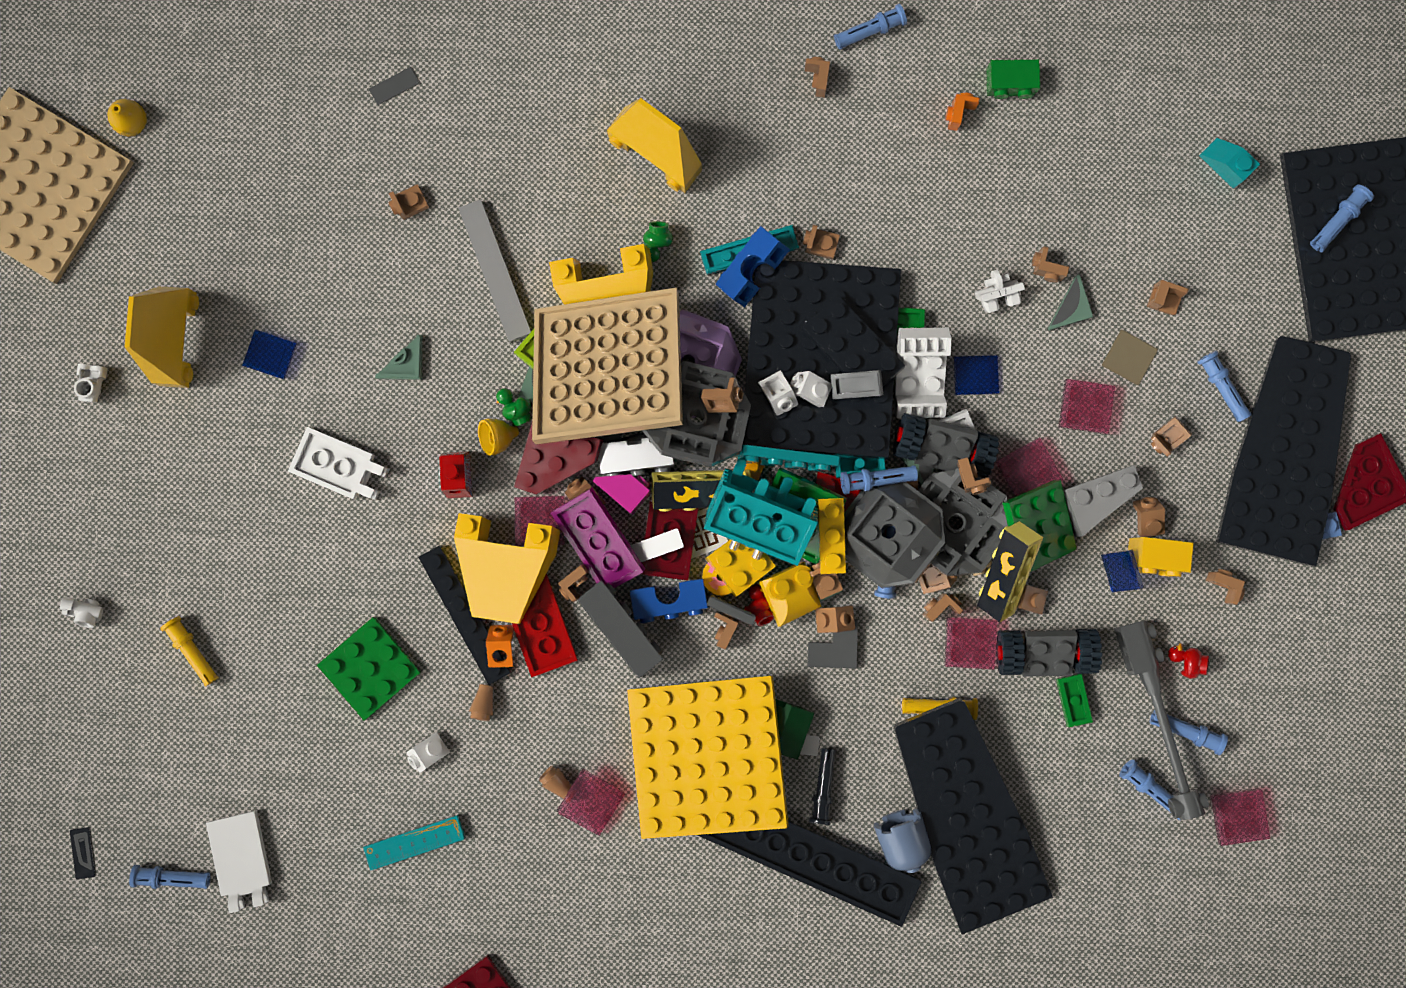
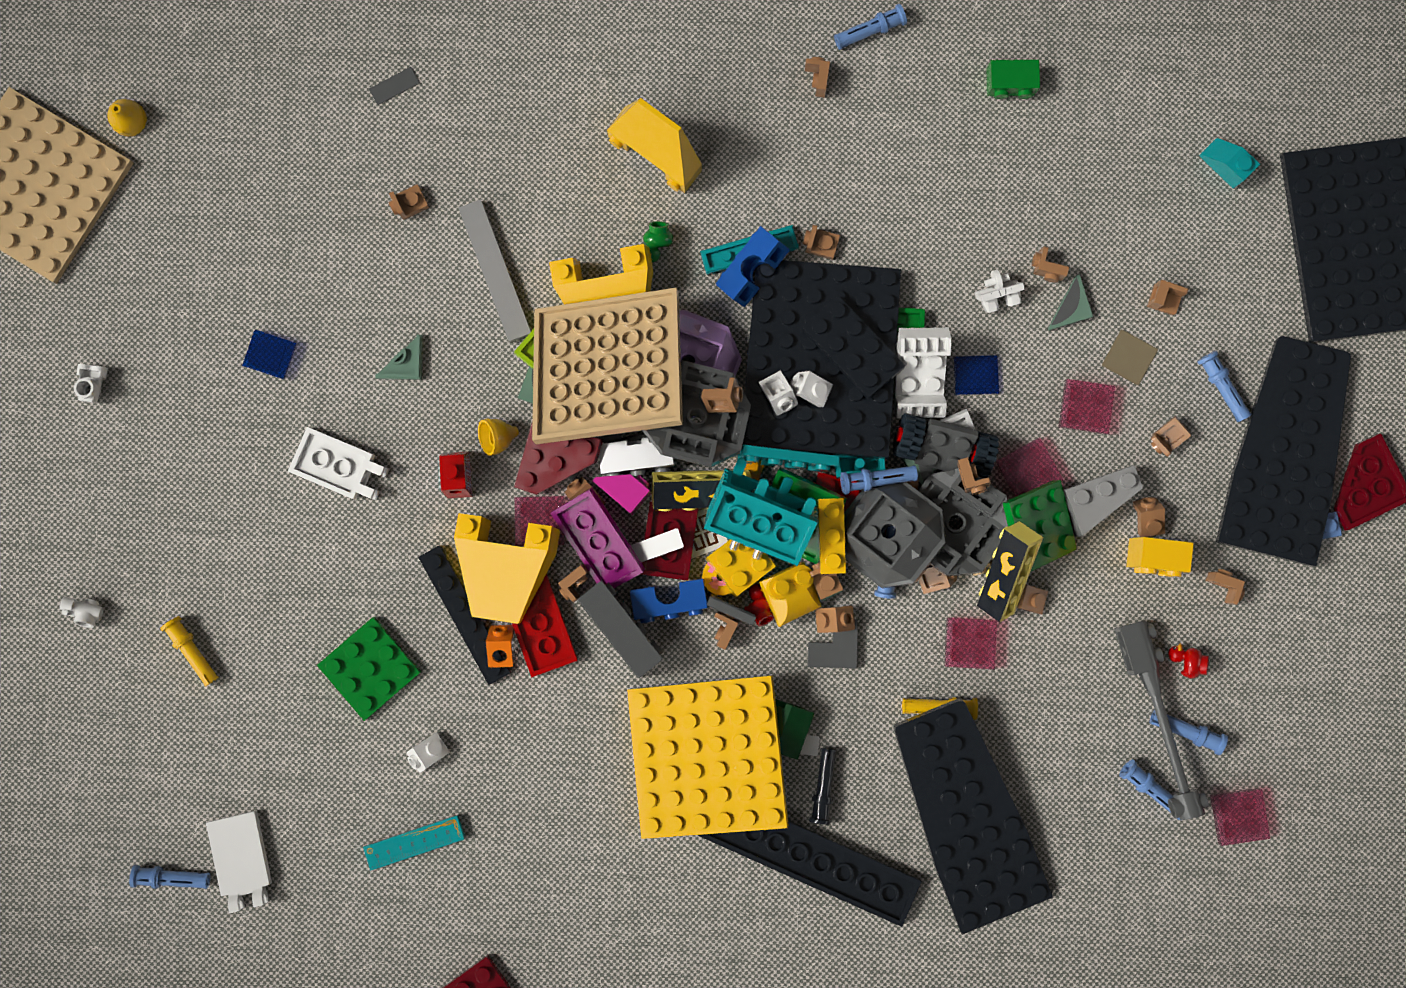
black sticker [70,827,95,880] -> none
yellow wedge [125,286,199,388] -> none
medium nougat cone [469,684,494,722] -> none
green animal [496,388,532,427] -> none
medium nougat cone [539,766,576,801] -> none
clear pink plate [557,768,625,836] -> none
tile [831,370,883,399] -> none
sand blue cylinder [874,809,931,873] -> none
medium nougat bracket [922,593,963,622] -> none
orange bracket [945,93,980,131] -> none
plate [996,629,1102,677] -> none
green plate [1056,674,1093,728] -> none
clear blue piece [1101,549,1144,592] -> none
medium blue pin [1310,185,1374,252] -> none

